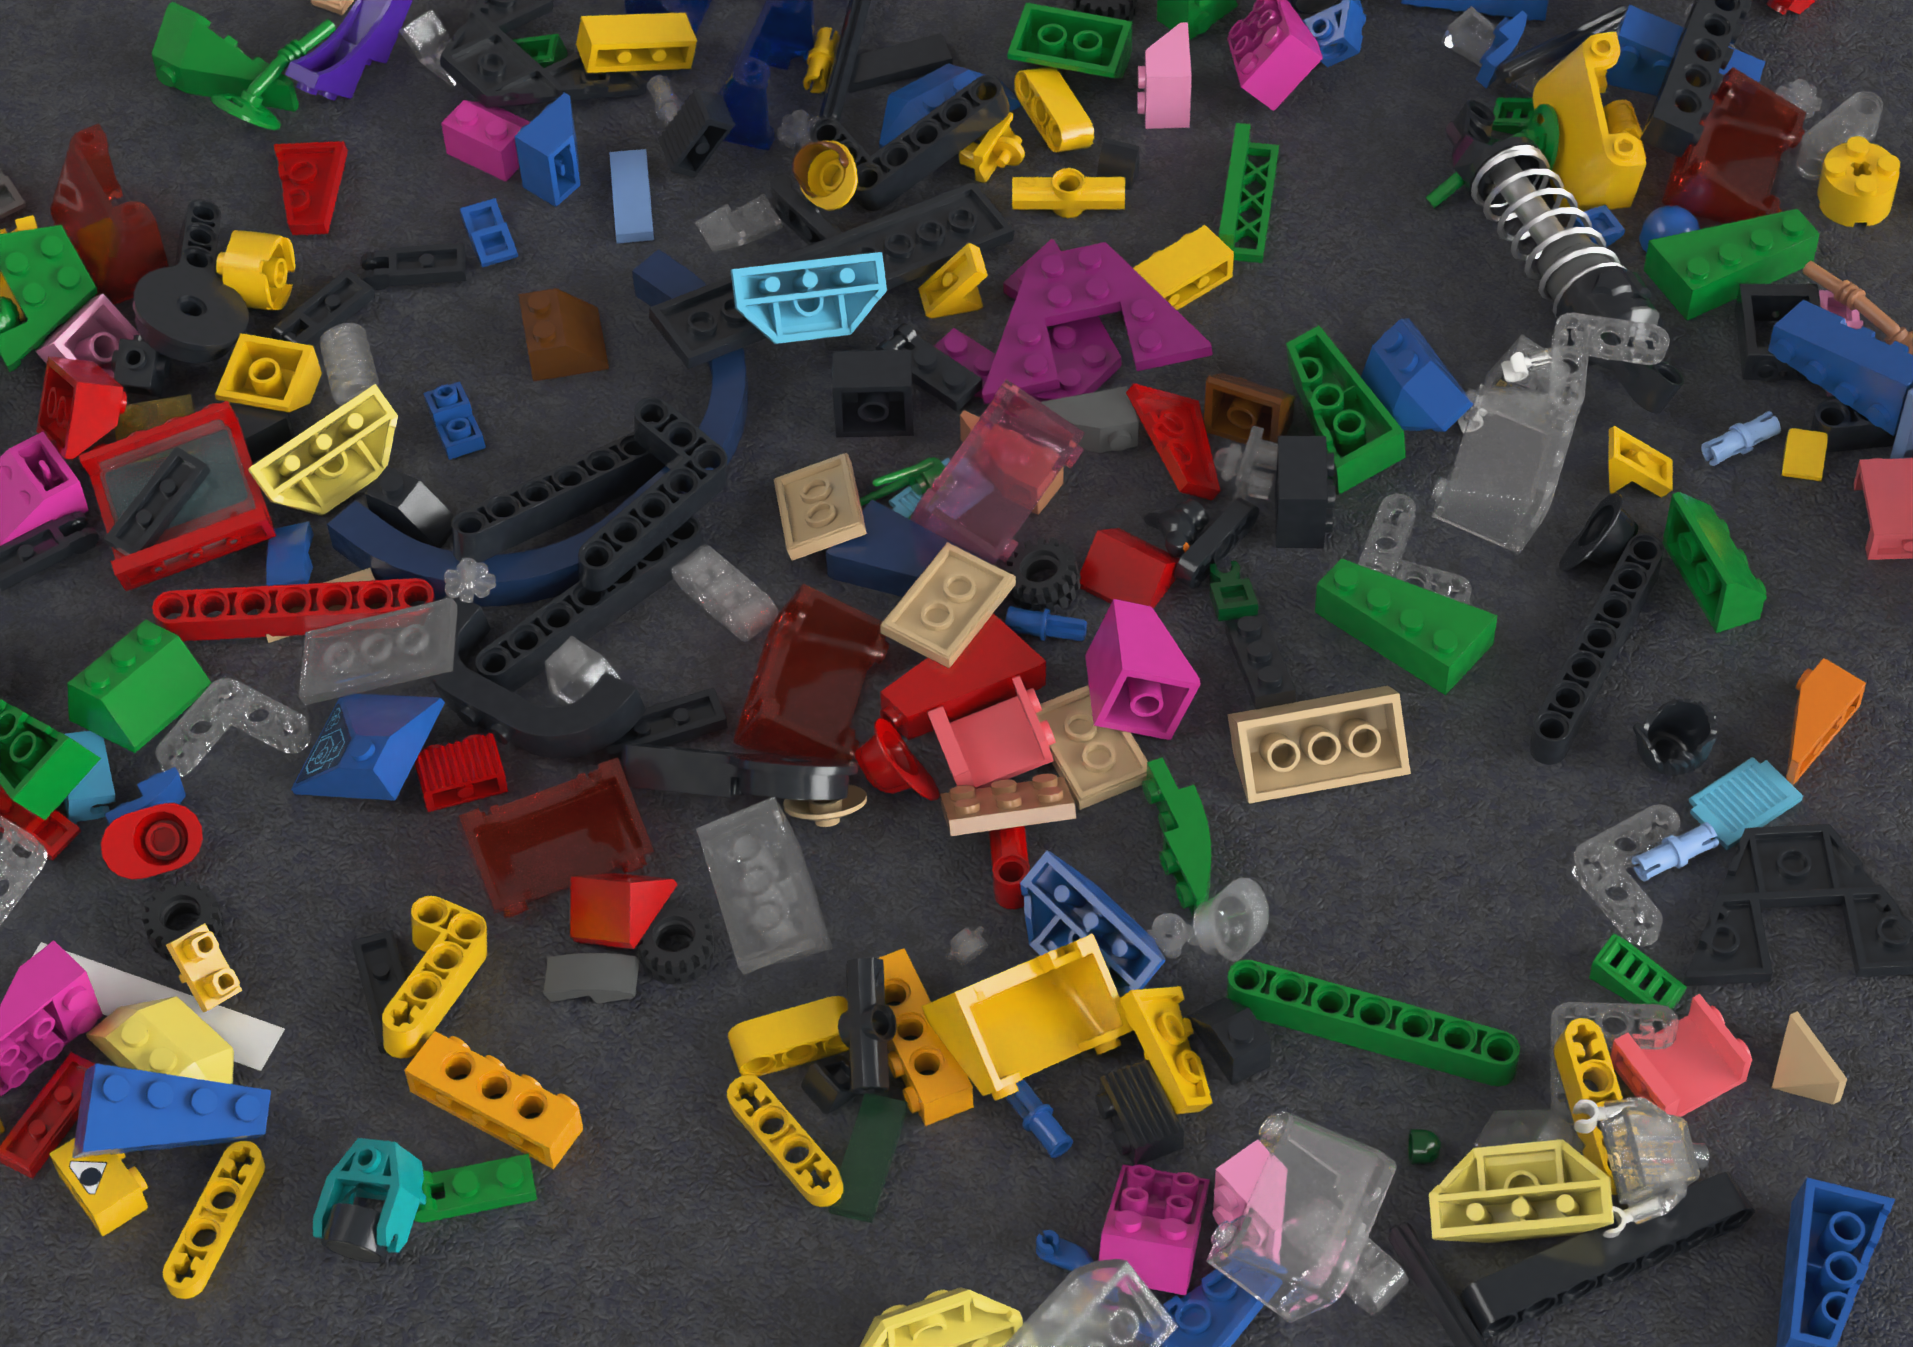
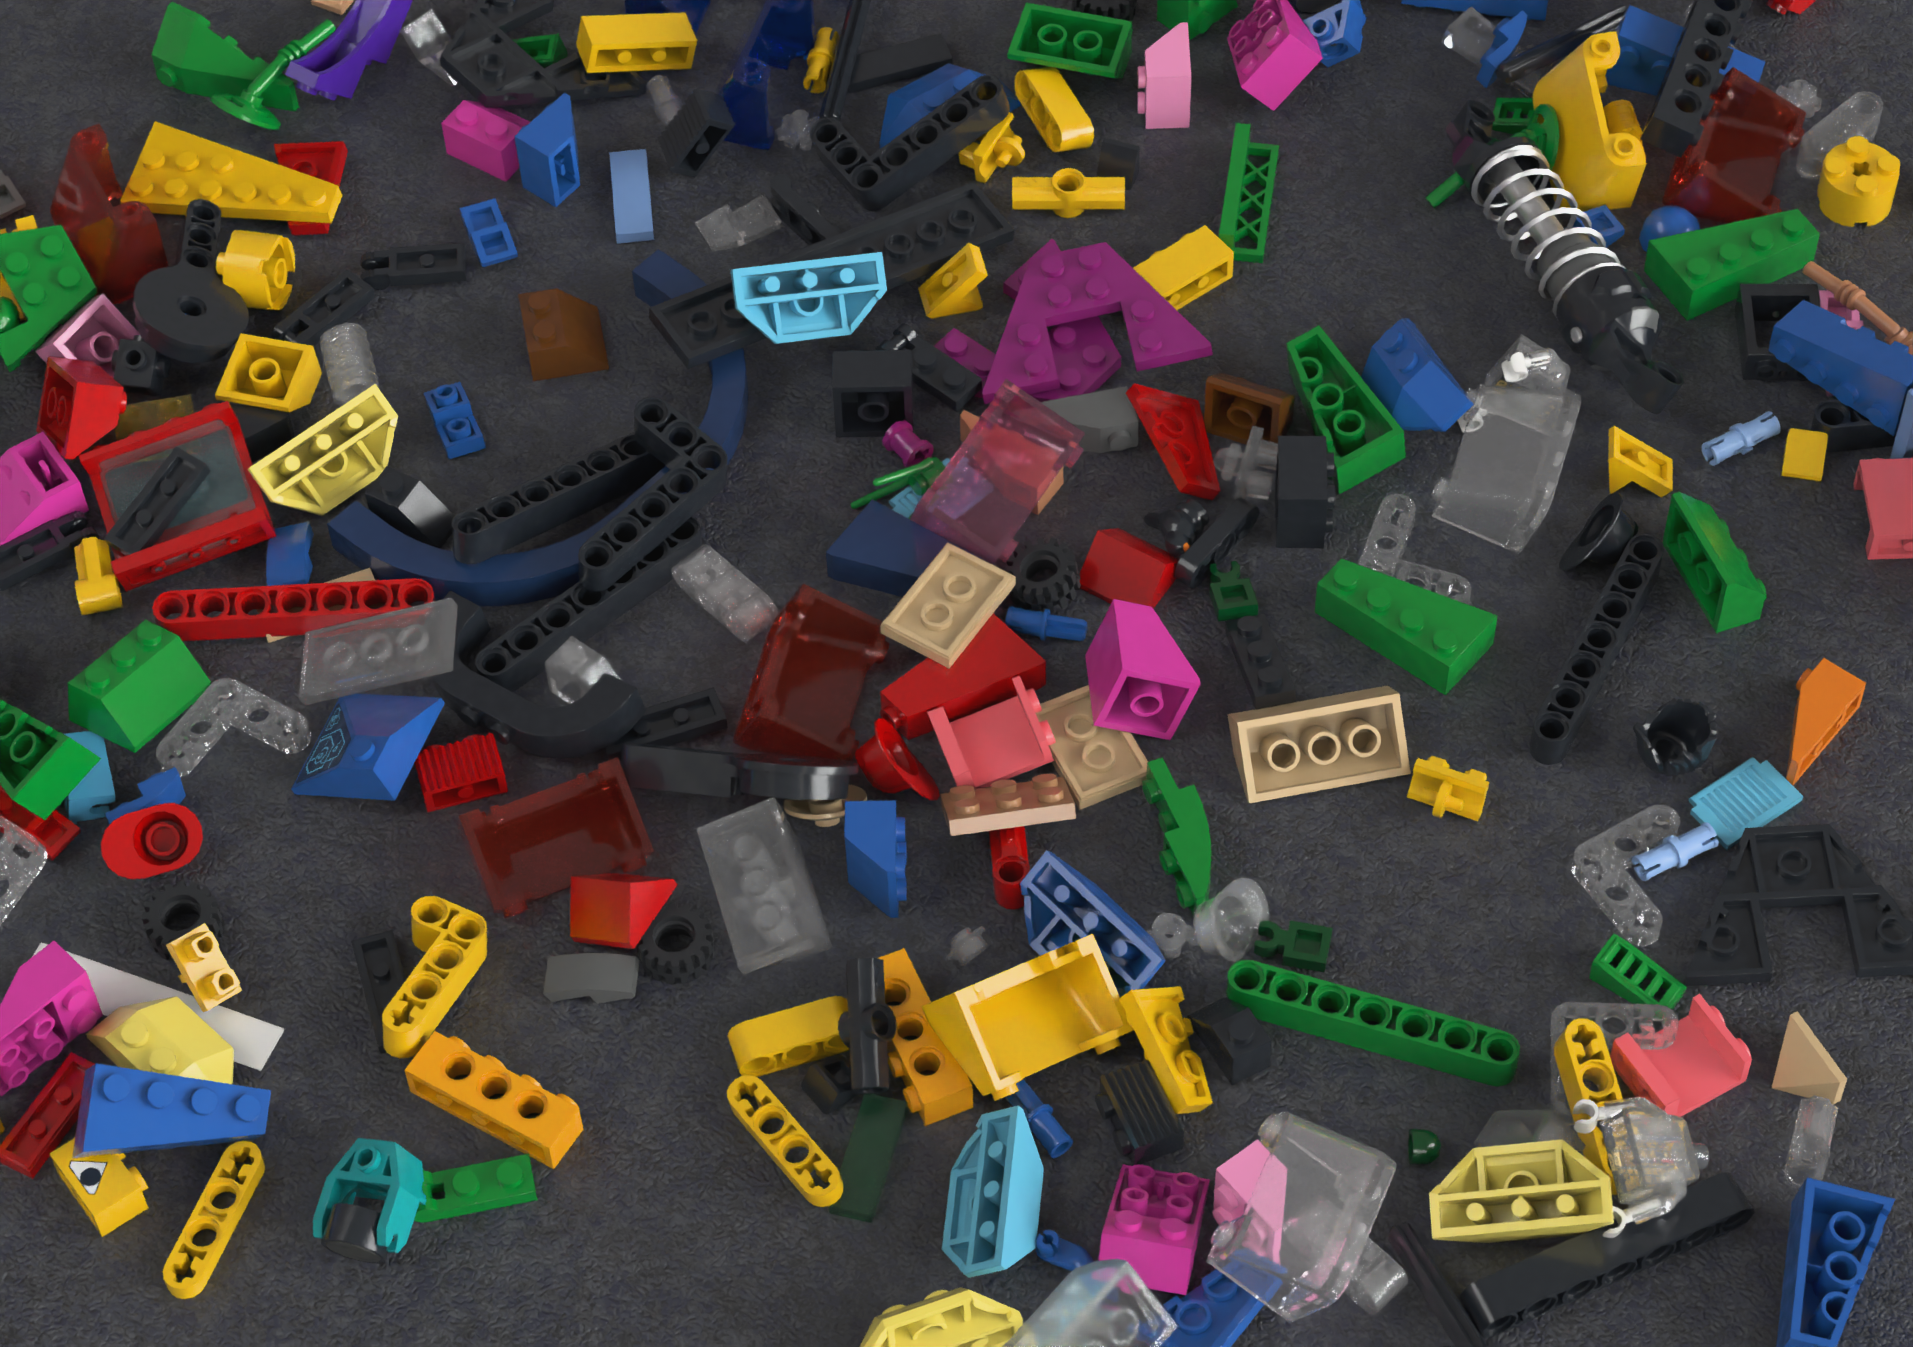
clear plant [444,558,496,603] -> none
tan tile [774,453,867,561] -> none
yellow piece [792,141,858,211] -> none
clear beam [1545,313,1670,420] -> none
none -> yellow piece [74,537,123,616]
none -> yellow wing [120,121,342,223]
none -> blue slope [844,800,907,918]
none -> magenta bush [882,420,934,468]
none -> medium azure wedge [942,1106,1044,1278]
none -> dark green plate [1254,920,1333,973]
none -> yellow hips [1407,755,1489,821]
none -> clear piece [1784,1095,1839,1189]

